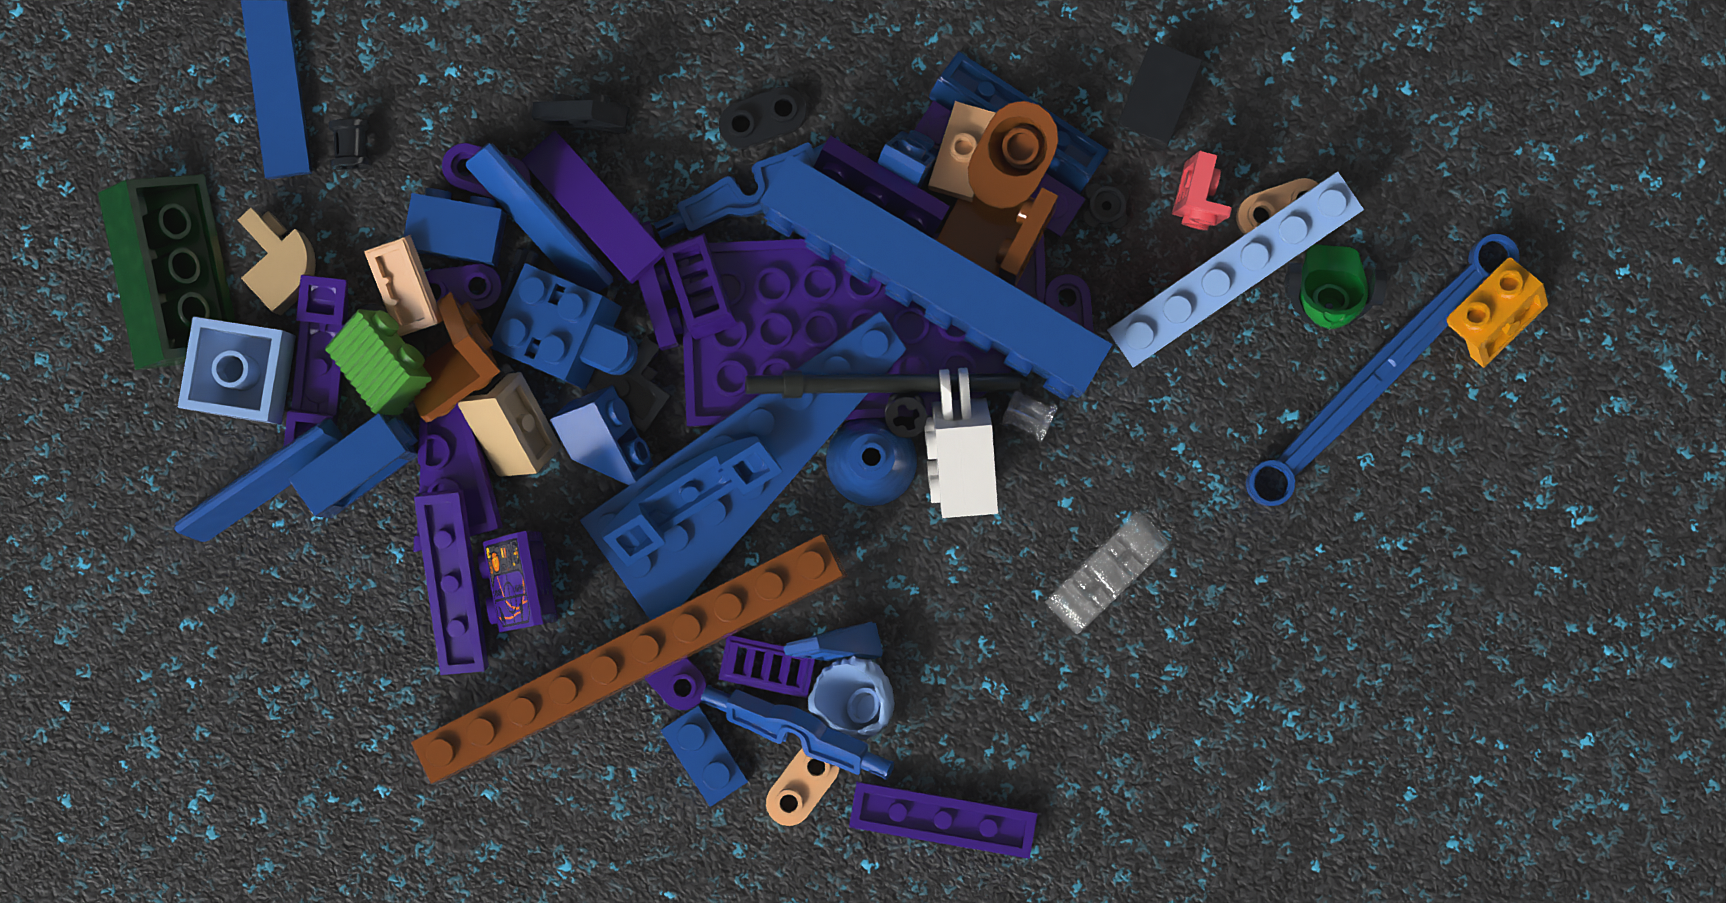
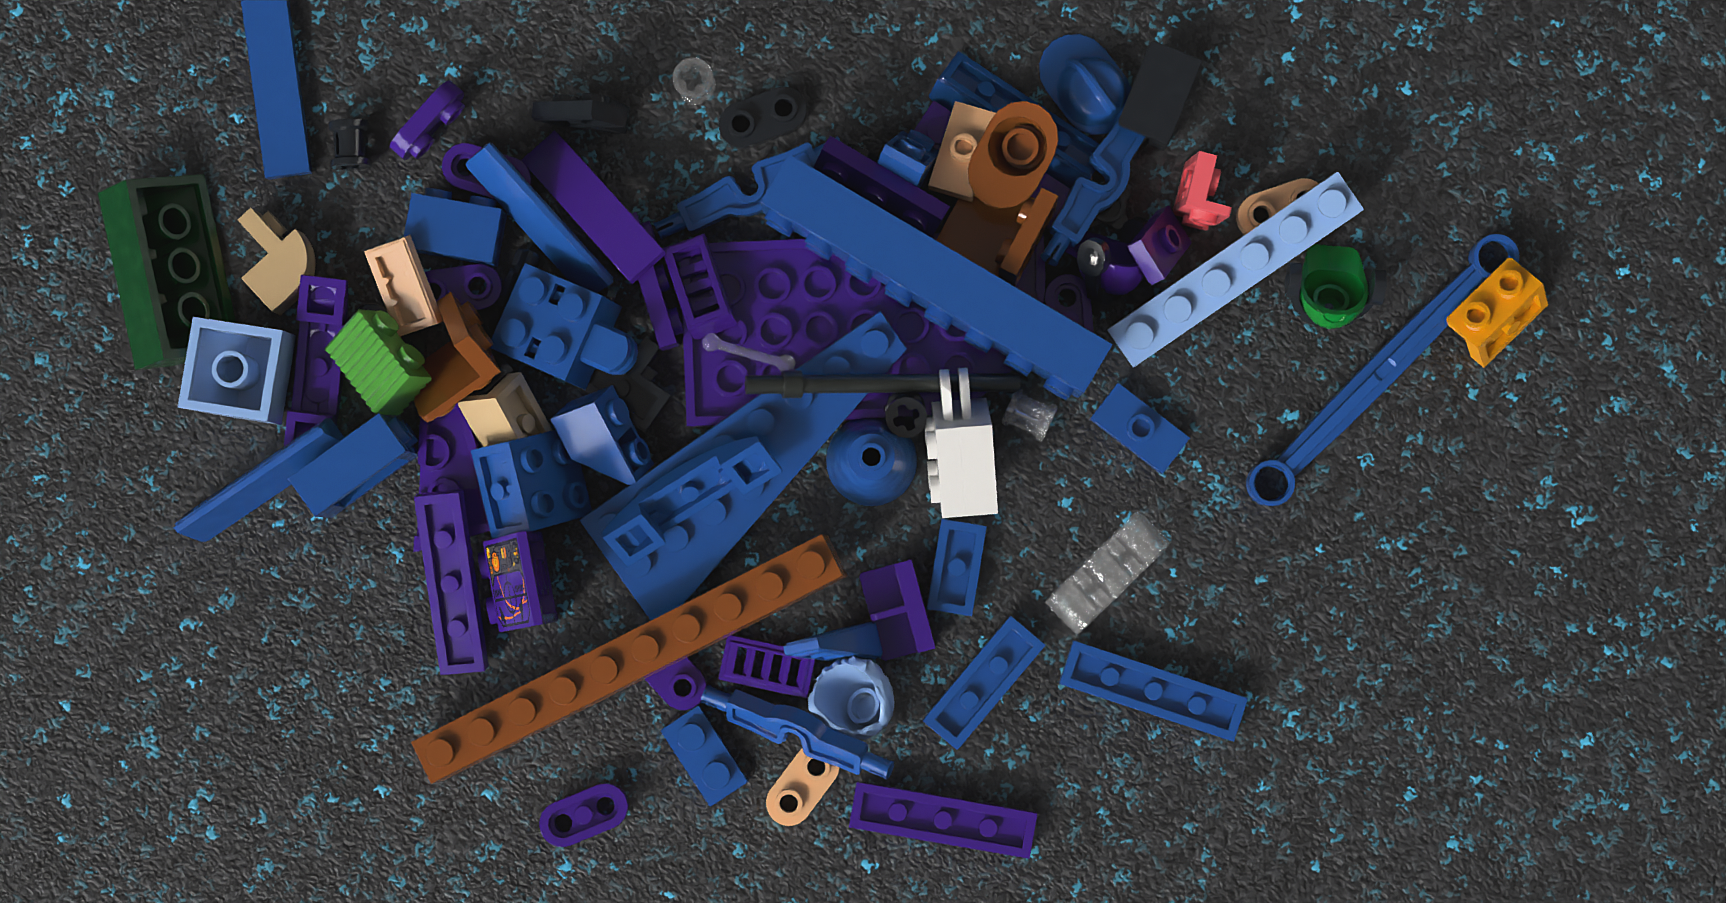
none -> dark purple plate [390,80,465,160]
none -> blue bracket [471,430,592,539]
none -> dark purple plate [539,782,629,847]
none -> clear bush [673,58,716,105]
none -> clear hinge [702,333,795,372]
none -> dark purple panel [859,560,935,661]
none -> blue plate [922,616,1046,750]
none -> blue plate [927,519,987,616]
none -> blue piece [1039,34,1131,135]
none -> blue piece [1040,117,1145,266]
none -> blue plate [1059,640,1248,742]
none -> cap [1064,217,1148,305]
none -> blue plate [1090,383,1190,474]
none -> dark purple plate [1128,205,1192,285]

